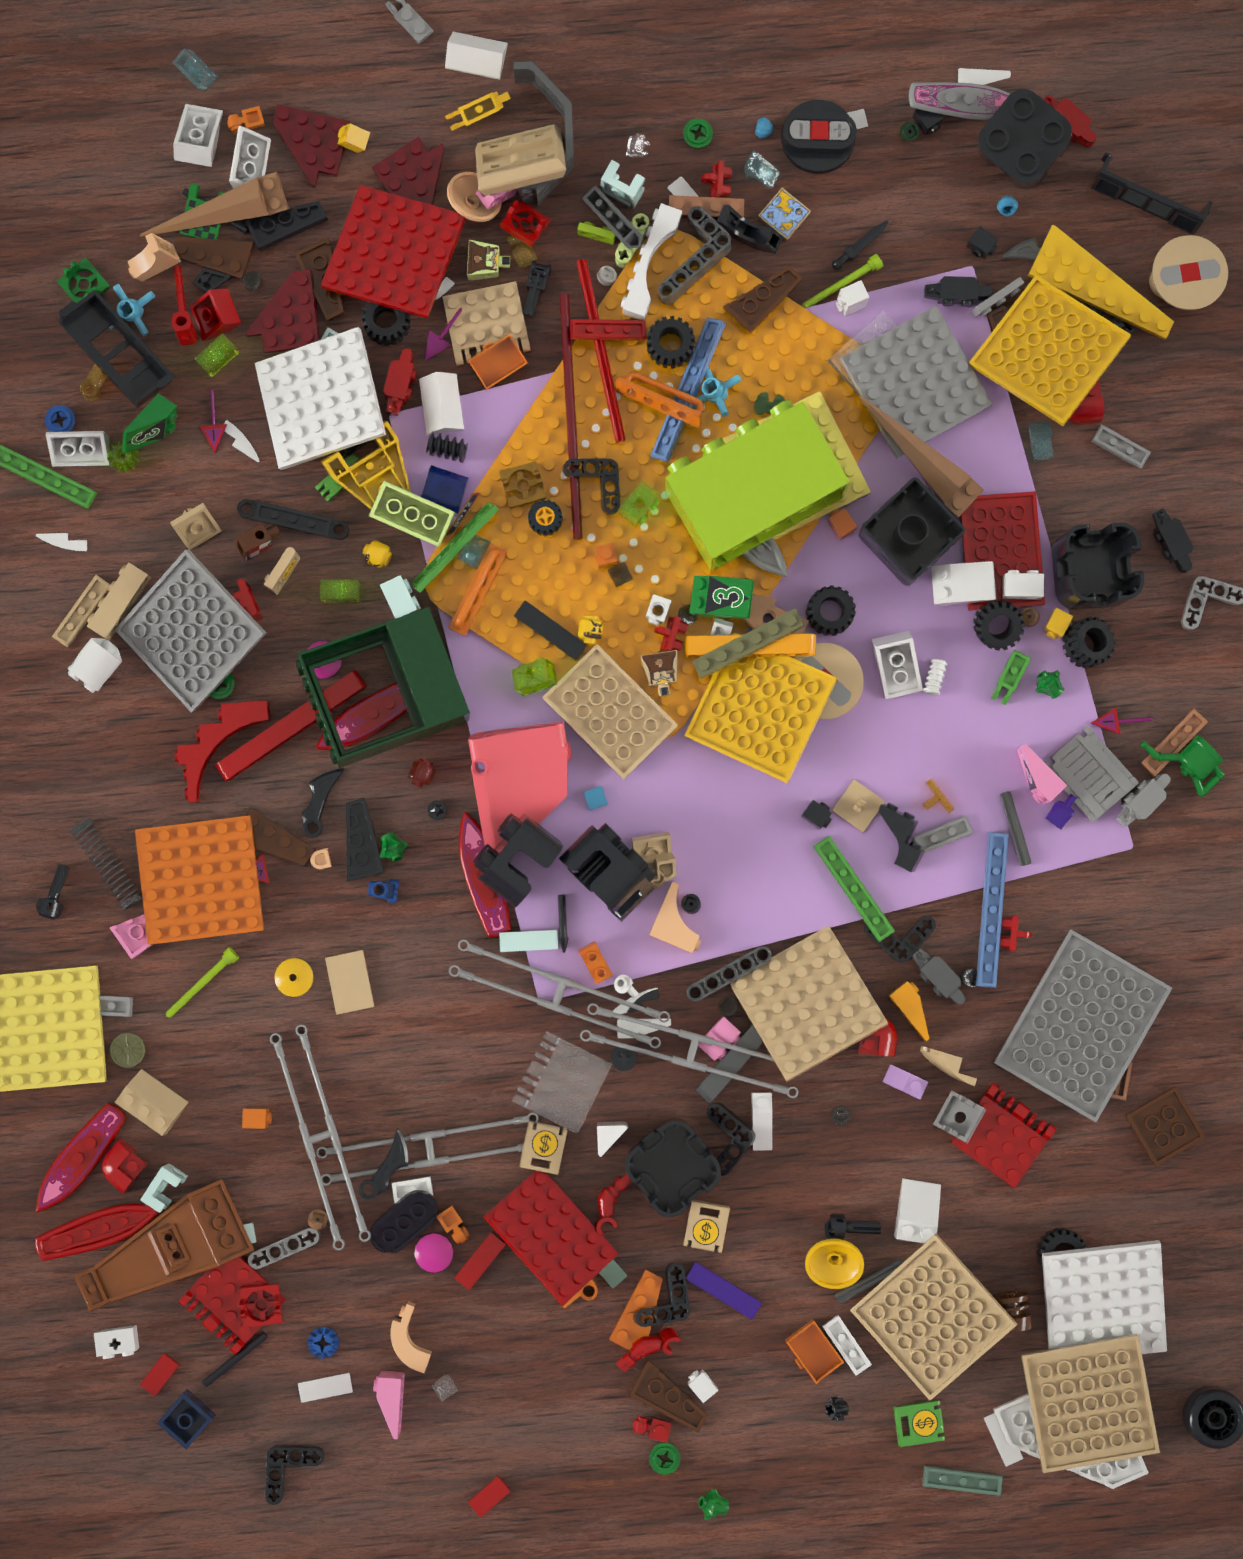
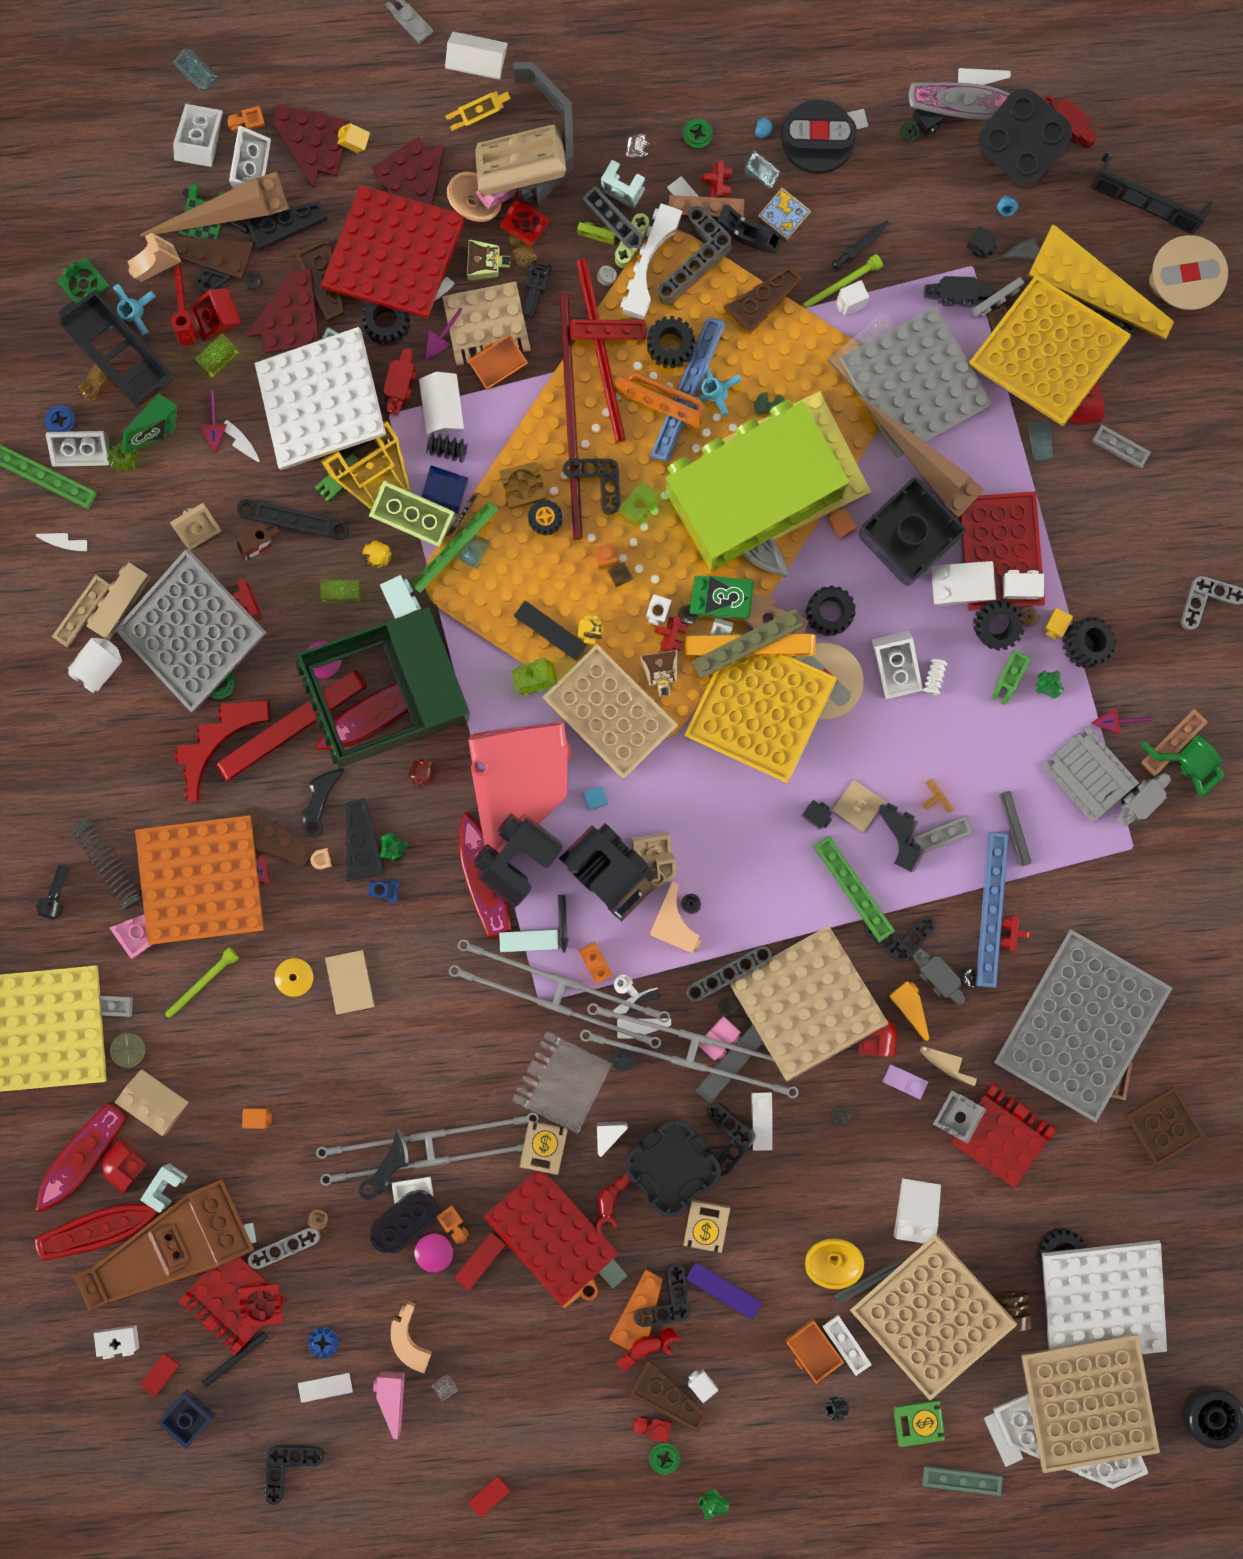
tan container [264,547,300,595] -> none
light grey bar [270,1025,371,1250] -> none
black tile [428,800,447,820] -> none
orange piece [448,544,507,636] -> none
black piece [824,1213,882,1240] -> none
bright pink slope [1017,744,1067,804] -> none
dark purple piece [1045,794,1077,830] -> none
black piece [1052,523,1144,609] -> none
black hinge [1152,508,1193,573] -> none

